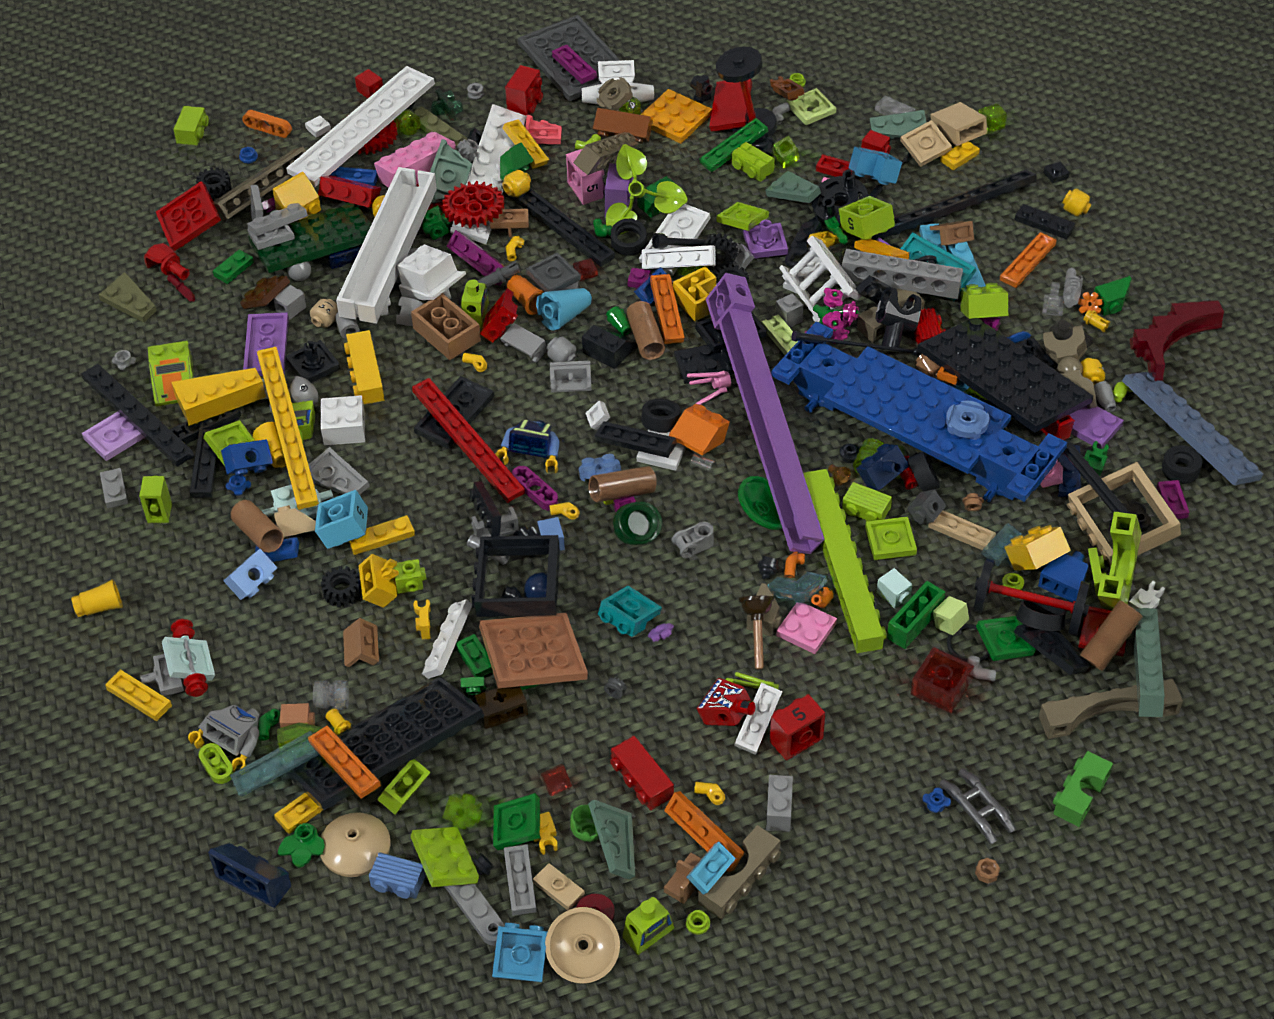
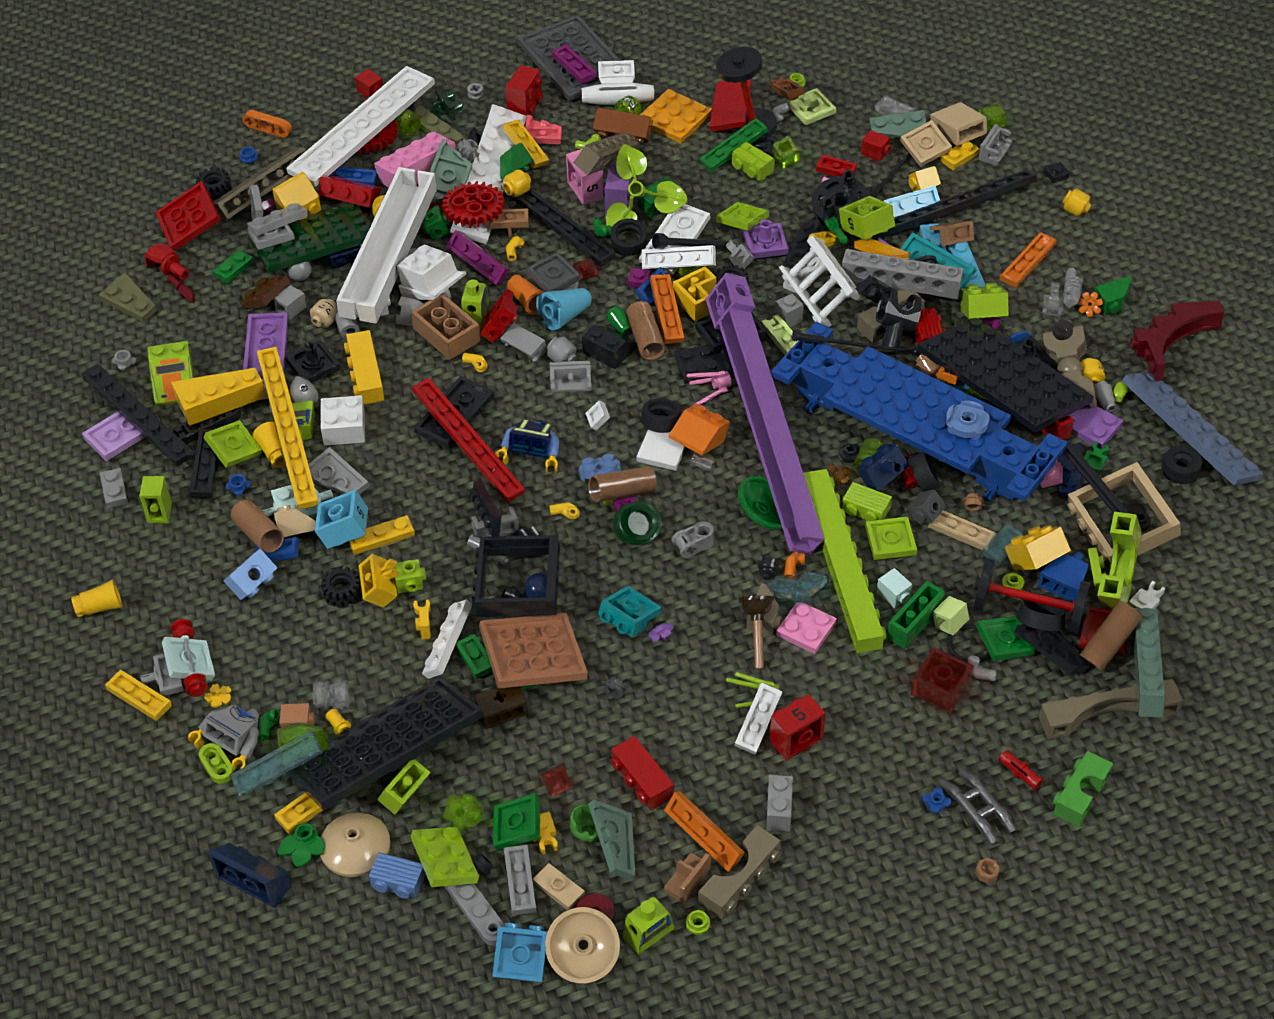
lime brick [173,106,209,145] -> none
blue brick [221,439,273,476] -> none
white plate [305,116,331,138] -> none
orange tile [308,725,381,799] -> none
medium nougat panel [343,618,379,667] -> none
green plate [461,677,487,697] -> none
dark grey pin [464,261,521,289] -> none
magenta beam [512,466,558,511] -> none
medium blue brick [537,517,565,551] -> none
black plate [594,421,677,458] -> none
dark tan plate [597,77,633,111] -> none
medium azure plate [686,842,736,894] -> none
black plate [690,75,712,104] -> none
yellow arm [694,782,725,805] -> none
red torso [696,678,756,726] -> none
black tyre [703,233,738,270] -> none
sand green wing [765,171,821,203] -> none
dark pink plant [805,288,859,344] -> none
orange arm [811,587,834,608] -> none
dark azure brick [848,146,902,185] -> none
black plate [1014,204,1075,240] -> none
yellow pin [1083,310,1110,332] -> none
magenta plate [1156,480,1190,519] -> none
none -> yellow plant [204,684,232,708]
none -> medium azure plate [884,186,940,218]
none -> yellow brick [908,166,941,192]
none -> light grey hinge [979,124,1012,166]
none -> red pin [998,750,1044,791]

